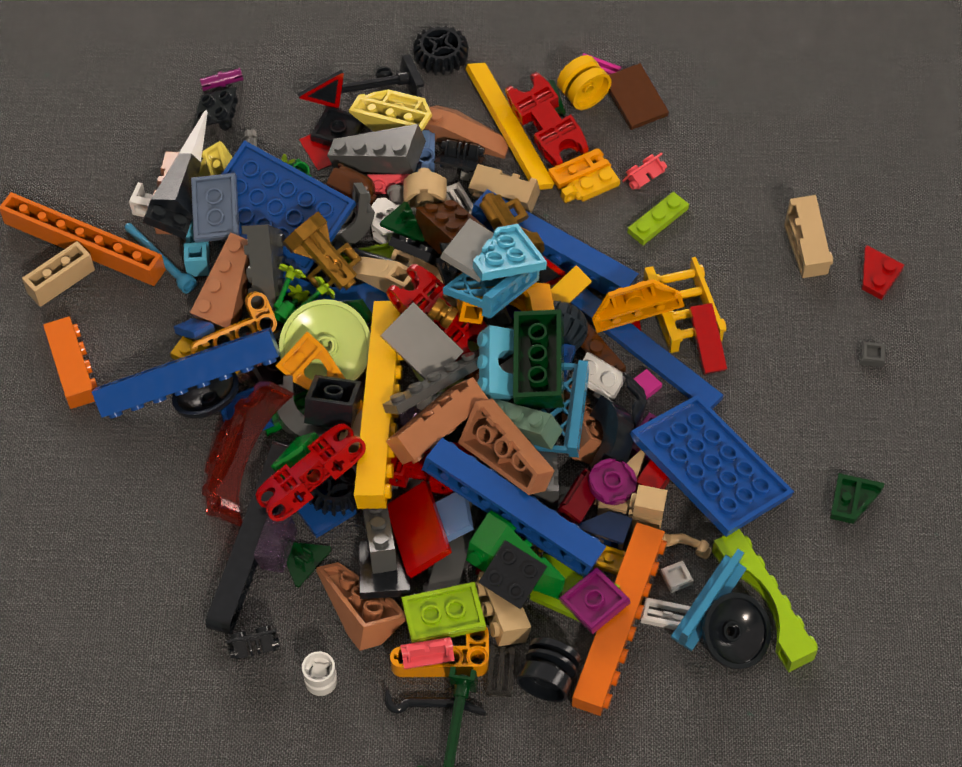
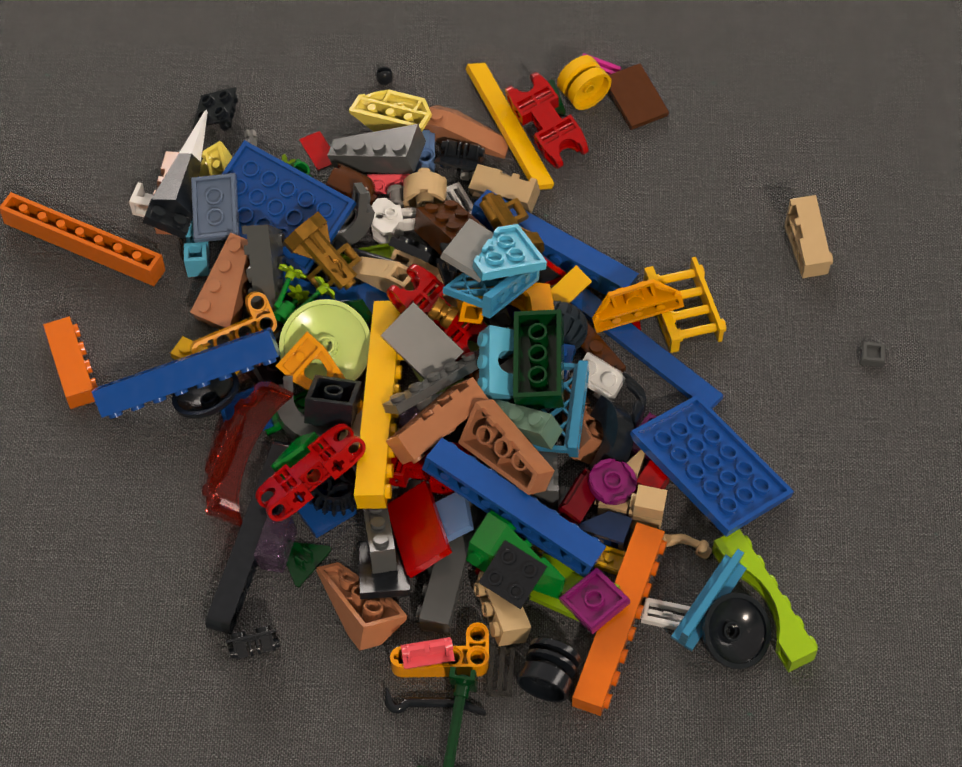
tan brick [22,241,95,307] -> none
dark azure piece [125,223,197,294] -> none
blue tile [174,318,215,340] -> none
magenta pin [200,68,244,92] -> none
black piece [298,54,424,108] -> none
white wheel [302,651,337,696] -> none
black tile [310,106,364,147] -> none
dark green piece [380,202,425,243] -> none
lime tile [401,582,486,643] -> none
black gear [413,25,469,76] -> none
light orange plate [548,148,611,189] -> none
yellow hinge [561,165,620,203] -> none
coral hinge [622,152,667,190] -> none
lime plate [627,192,689,246] -> none
dark pink tile [634,369,662,400] -> none
white tile [660,561,694,593] -> none
red tile [689,303,727,374] -> none
dark green wing [830,473,885,524] -> none
red wing [862,245,905,300] -> none

